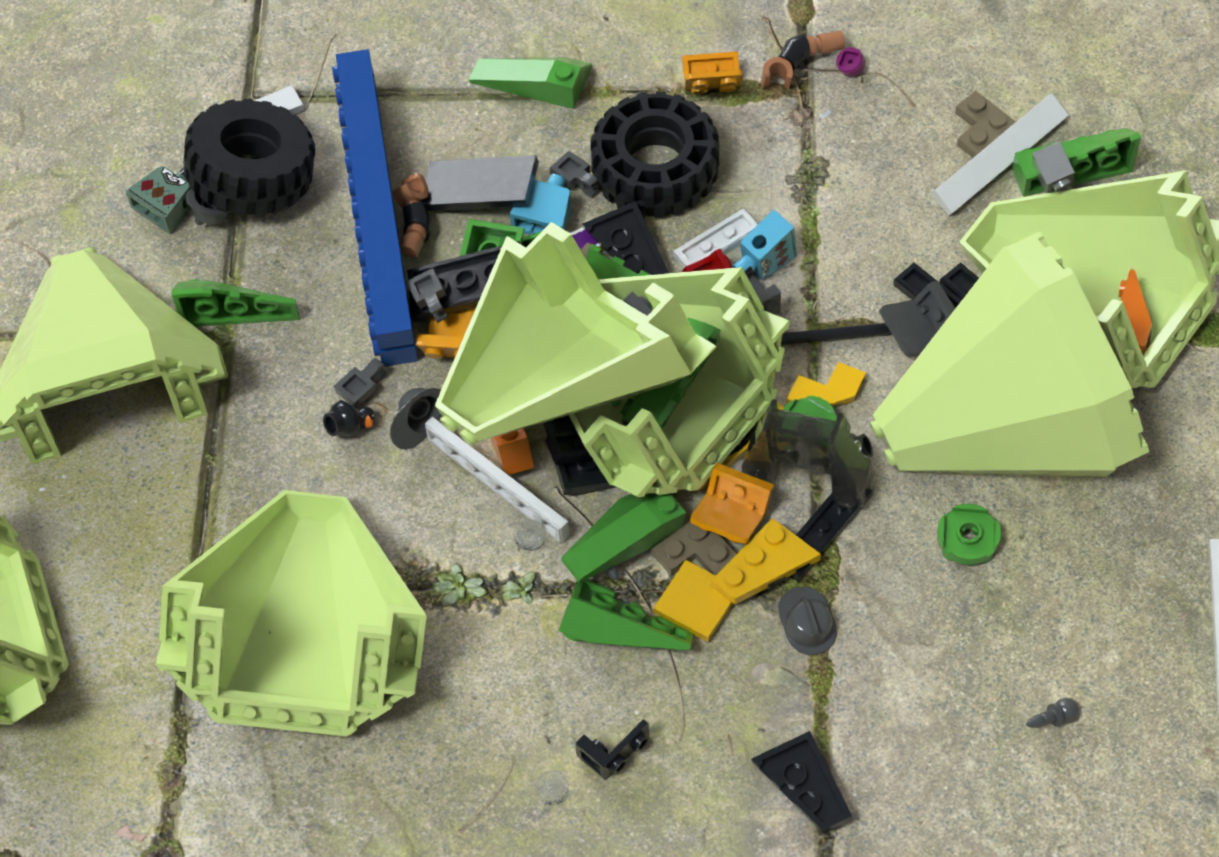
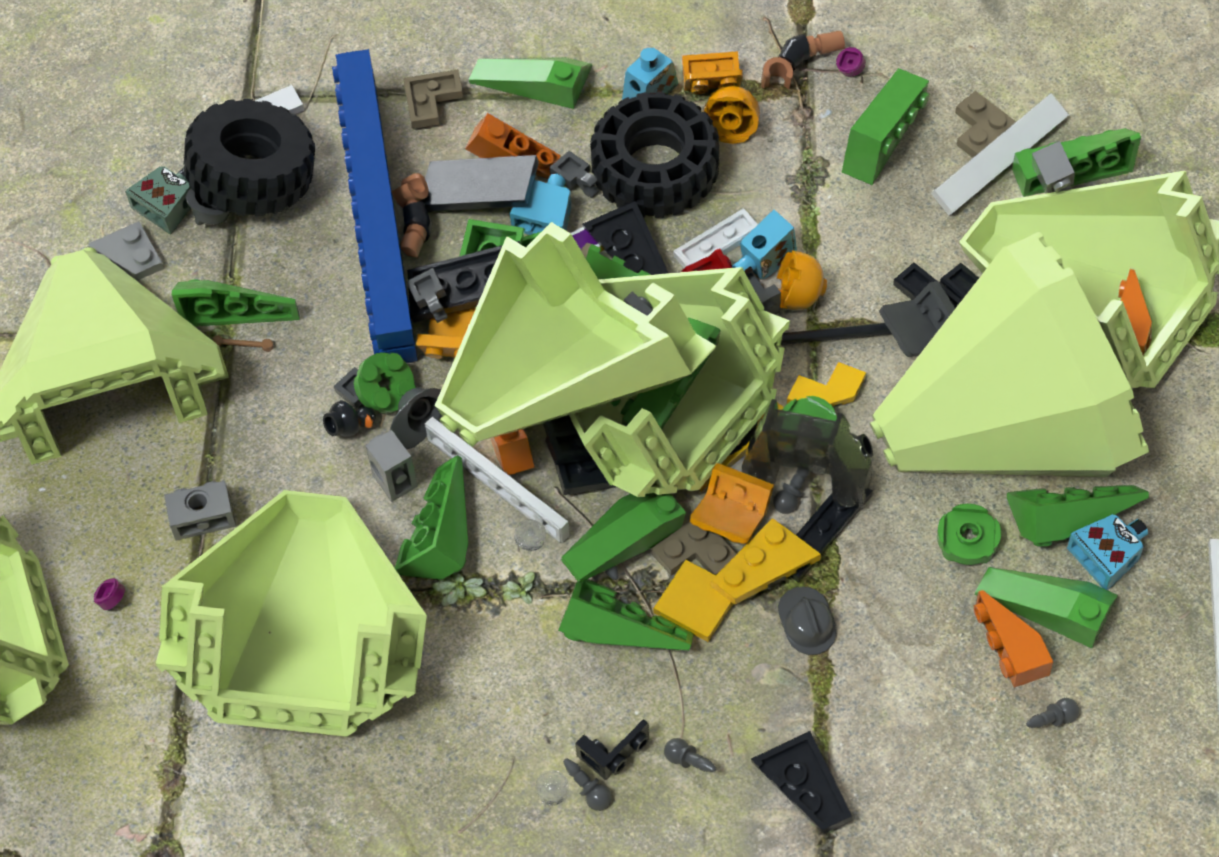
none -> light grey wing [88,221,164,281]
none -> magenta tile [94,578,125,610]
none -> light grey brick [164,481,236,541]
none -> medium nougat hinge [212,335,273,352]
none -> bright green plate [354,352,416,414]
none -> light grey brick [365,430,418,502]
none -> bright green wedge [395,455,468,580]
none -> dark tan plate [403,69,463,129]
none -> orange slope [465,113,561,179]
none -> dark grey bar [563,758,612,811]
none -> medium azure torso [622,48,678,100]
none -> dark grey bar [664,738,716,772]
none -> light orange cylinder [703,85,760,144]
none -> dark grey bar [773,460,811,514]
none -> light orange cylinder [777,250,827,310]
none -> bright green wedge [842,68,930,185]
none -> orange slope [974,590,1053,687]
none -> bright green wedge [975,567,1118,649]
none -> bright green wedge [1007,485,1149,546]
none -> medium azure torso [1067,515,1148,590]

